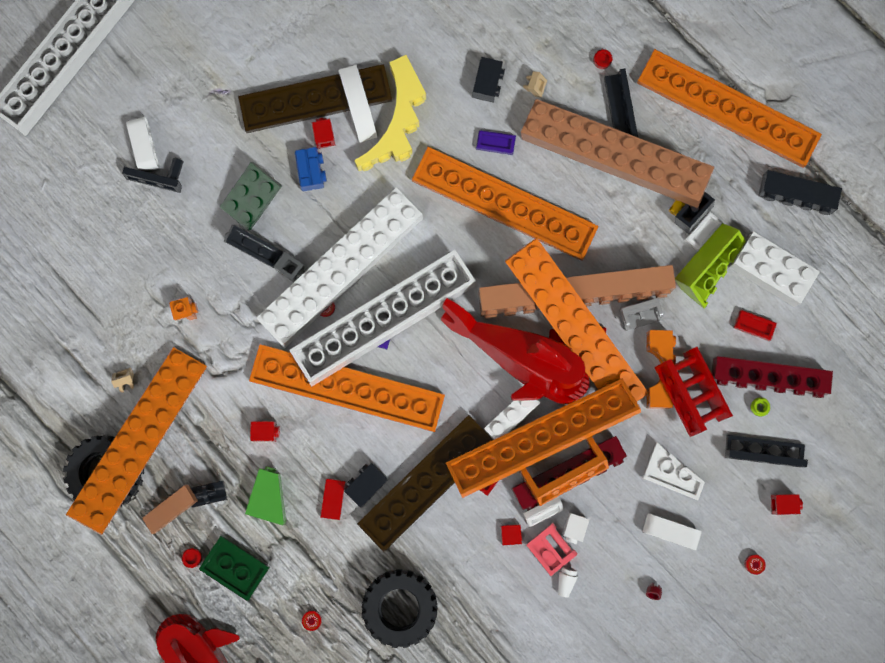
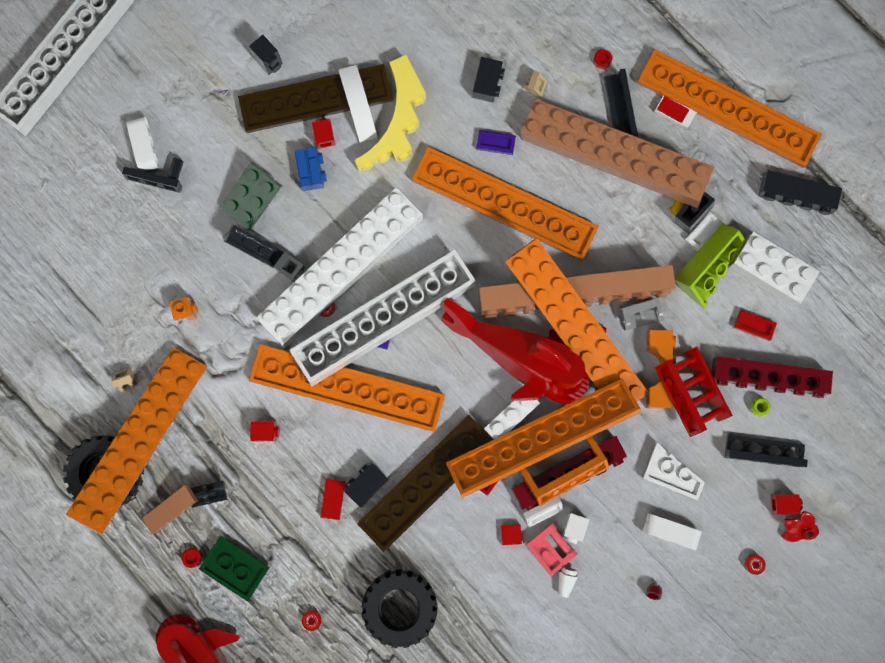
bright green slope [245,466,286,525] -> none
none -> black brick [249,34,283,75]
none -> red tile [654,95,697,130]
none -> red plate [781,511,819,542]

